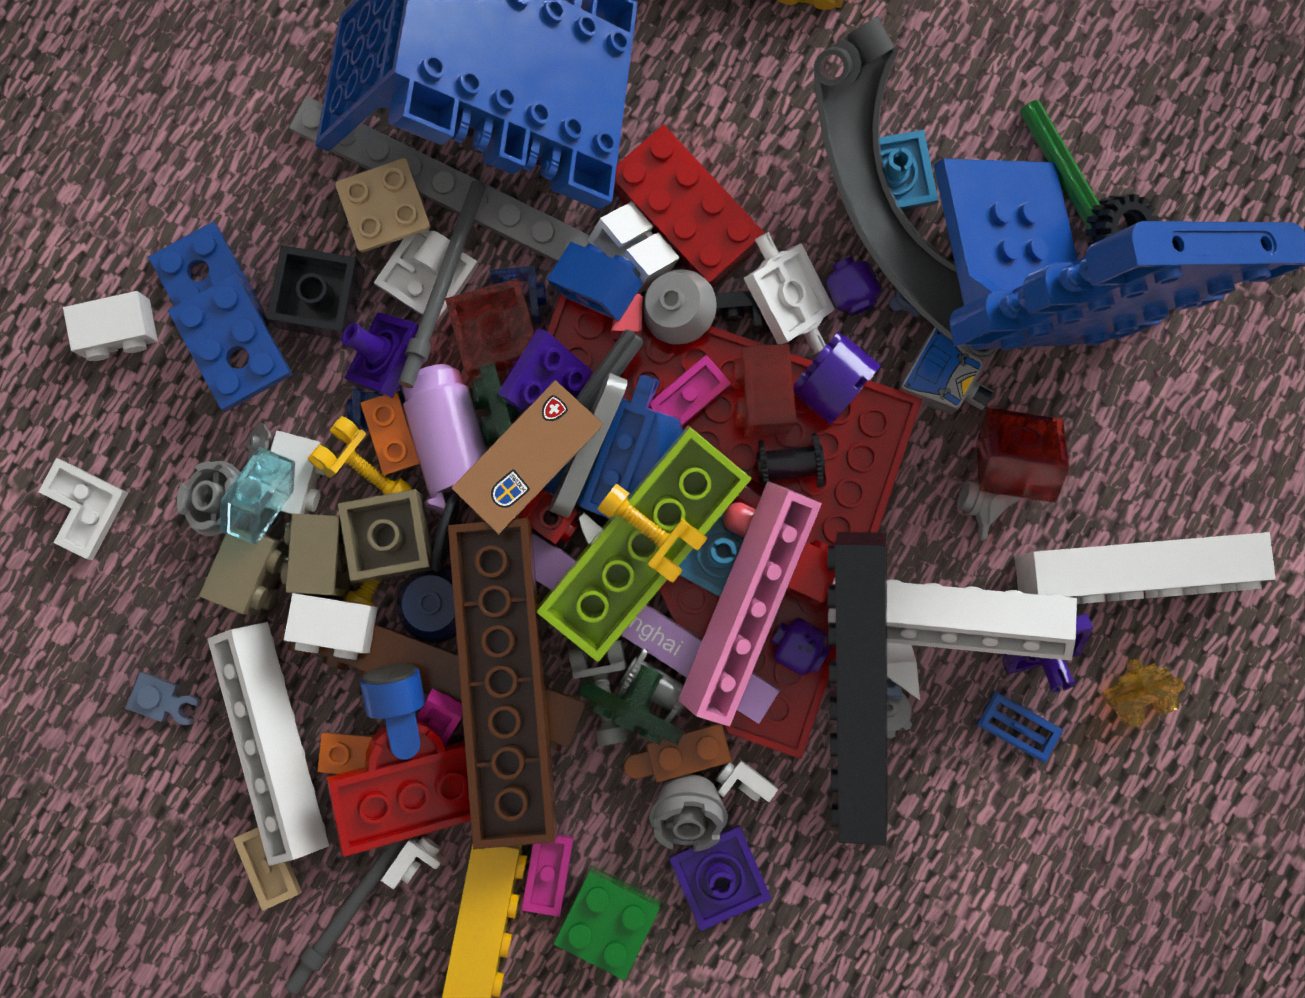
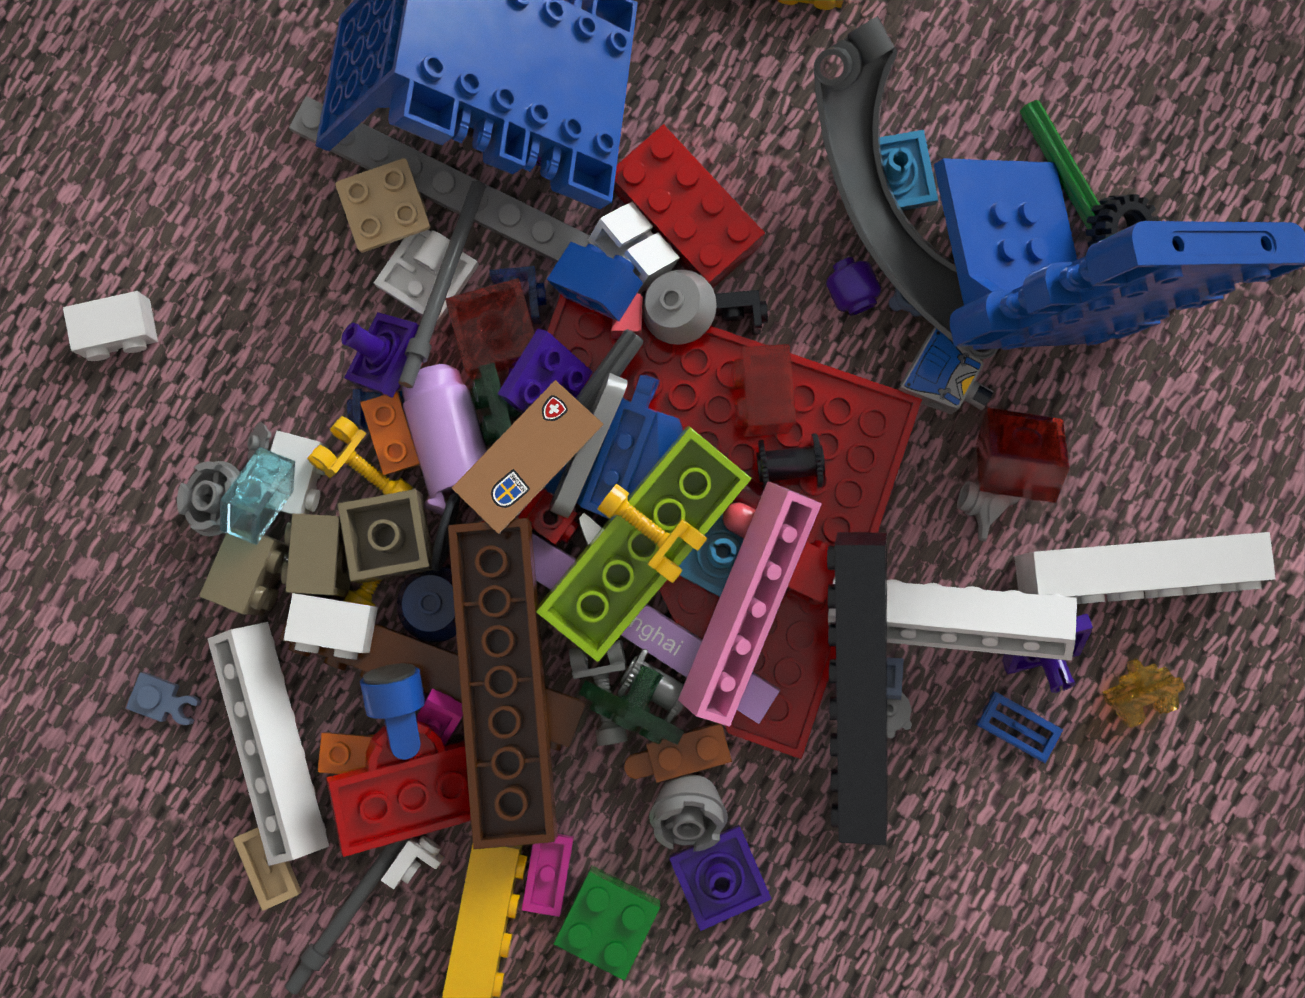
white plate [38,458,128,560] -> none
blue bracket [148,221,293,412] -> none
black brick [266,245,365,339] -> none
dark pink plate [649,355,731,427] -> none
white bracket [715,758,778,802] -> none
white plate [744,232,835,354] -> none
dark purple head [770,618,831,676] -> none
dark purple brick [790,332,881,425] -> none
white sticker [887,643,920,700] -> none

